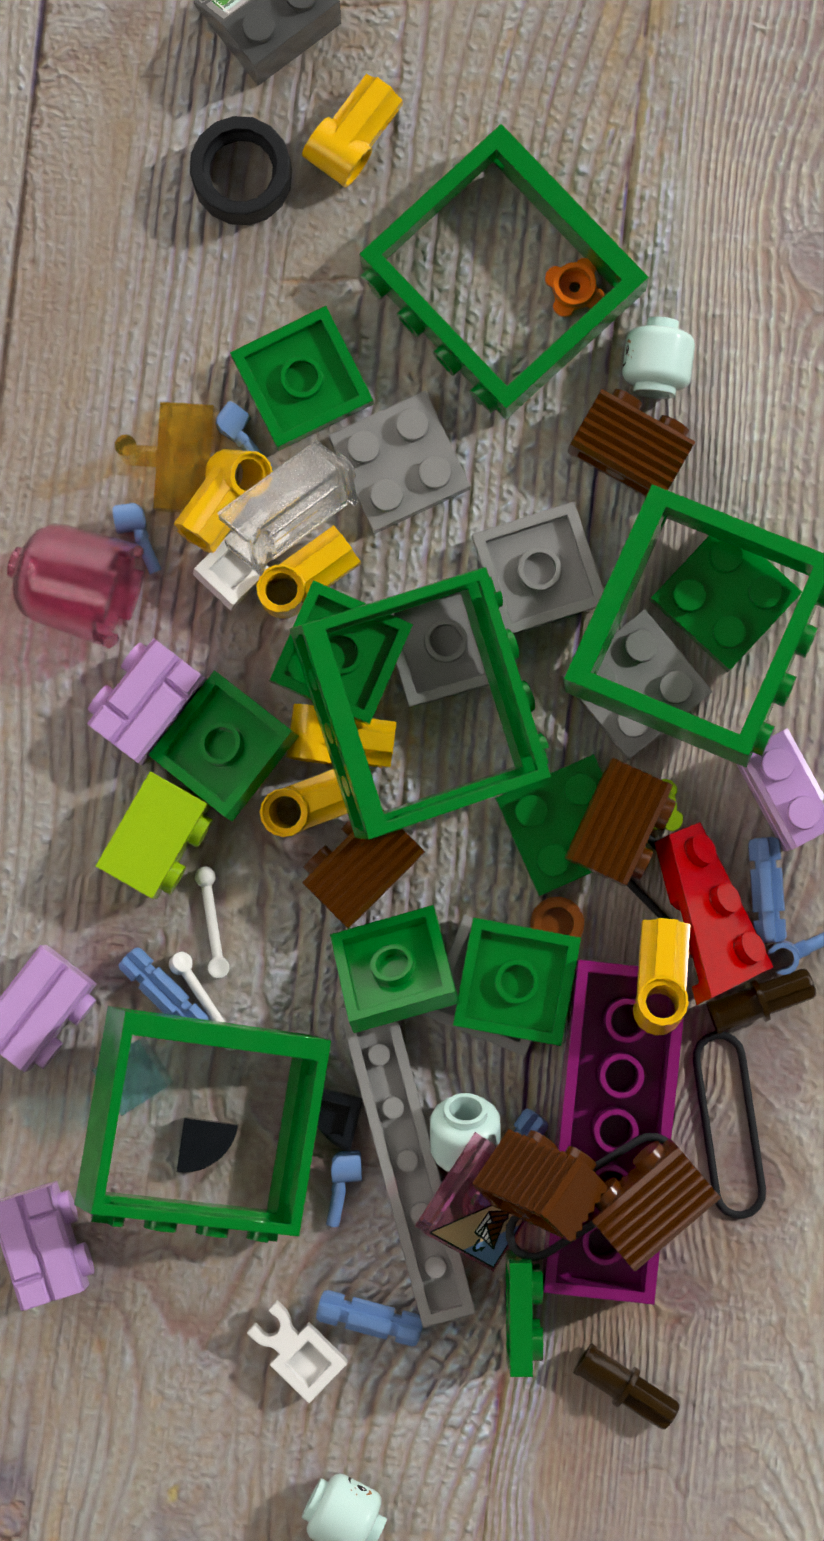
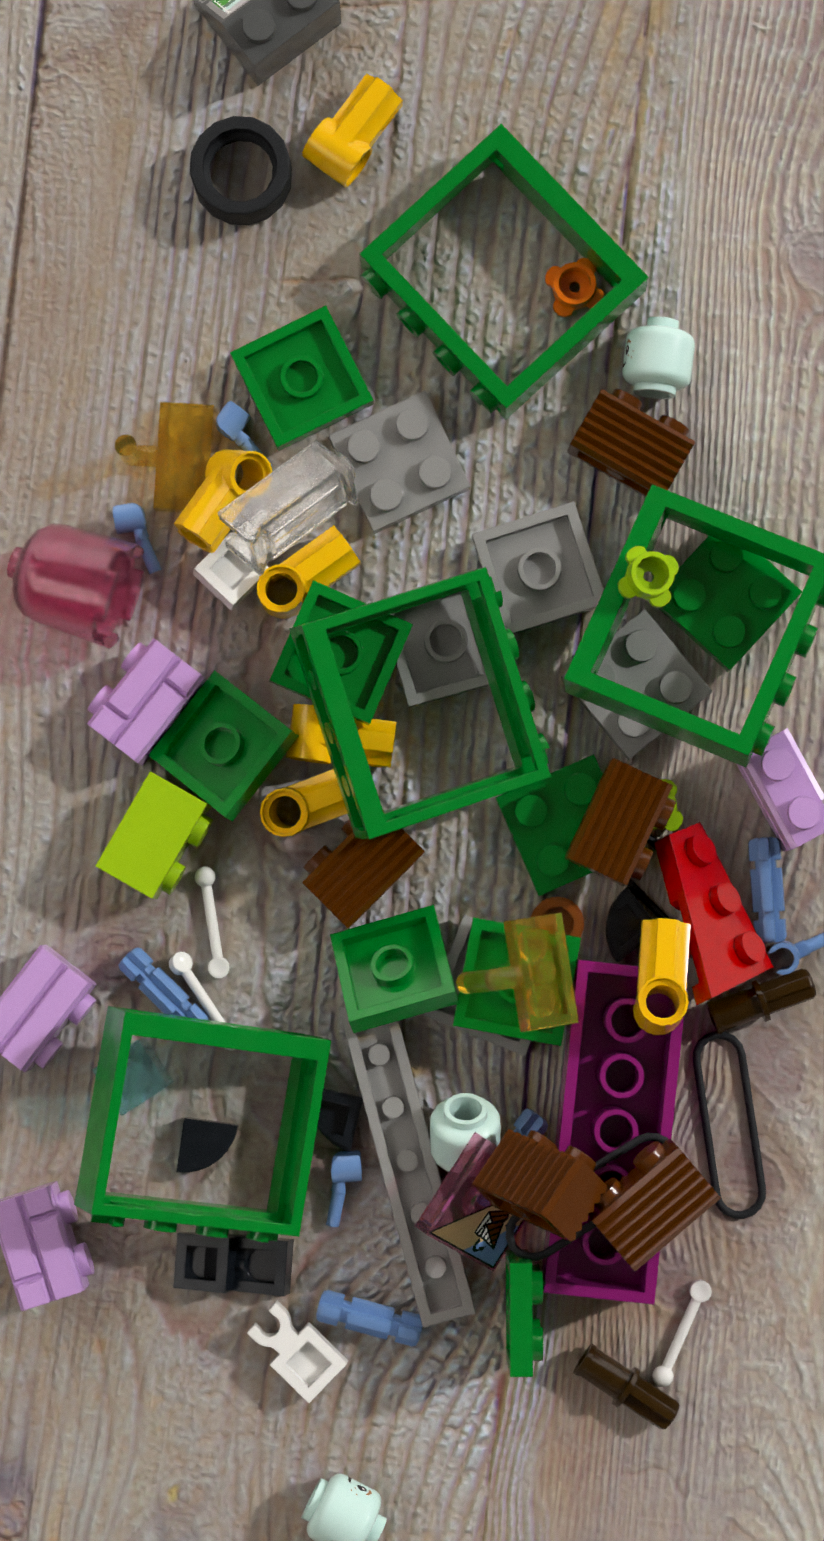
none -> black slope [173,1232,294,1296]
none -> clear yellow plate [456,913,579,1032]
none -> black tile [605,887,652,963]
none -> lime plate [618,546,679,608]
none -> white hinge [652,1279,712,1387]

